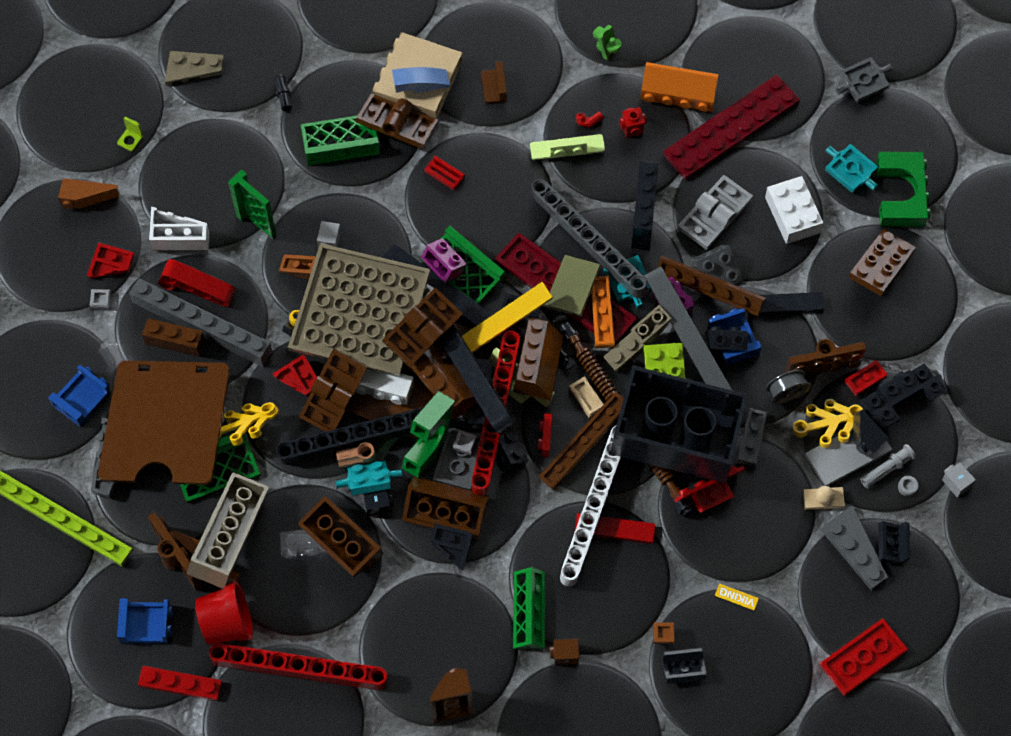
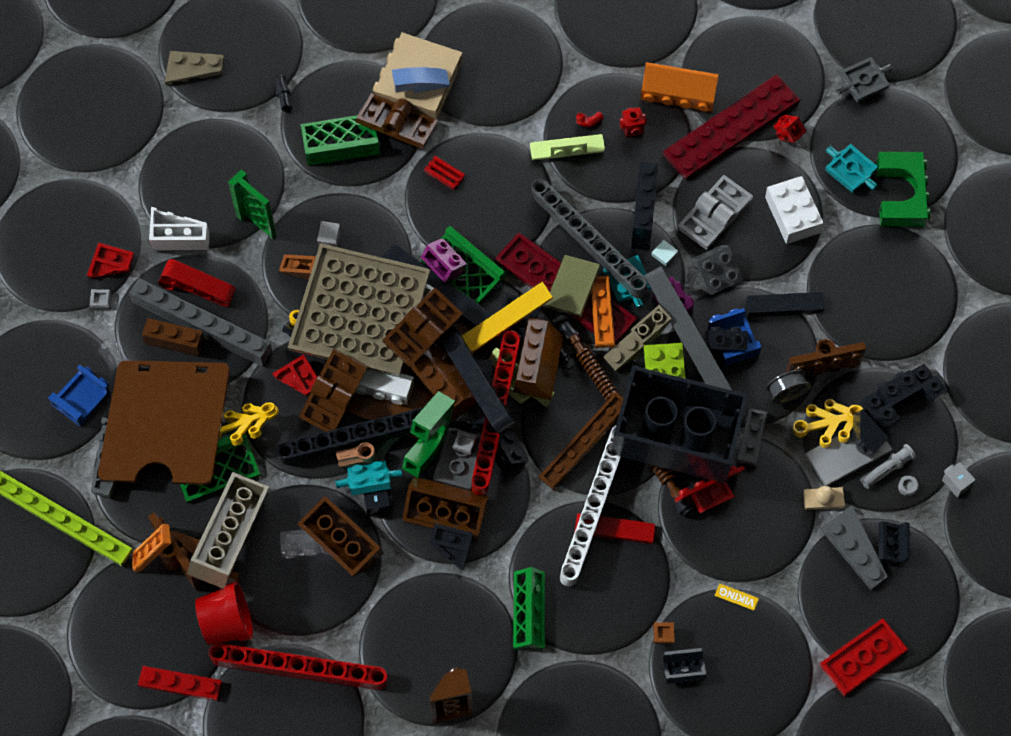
dark orange slope [58,178,120,209] -> none
lime bracket [117,117,144,152] -> none
blue panel [117,599,174,643] -> none
reddish brown panel [481,61,507,104] -> none
red plate [538,414,552,457] -> none
reddish brown brick [550,639,579,665] -> none
tan tile [568,376,604,418] -> none
bright green hips [593,25,622,60] -> none
reddish brown tile [657,256,766,317] -> none
red plate [845,360,888,396] -> none
plate [848,229,916,296] -> none
none -> orange tile [131,524,171,572]
none -> light aqua tile [651,240,678,266]
none -> red brick [773,115,807,143]

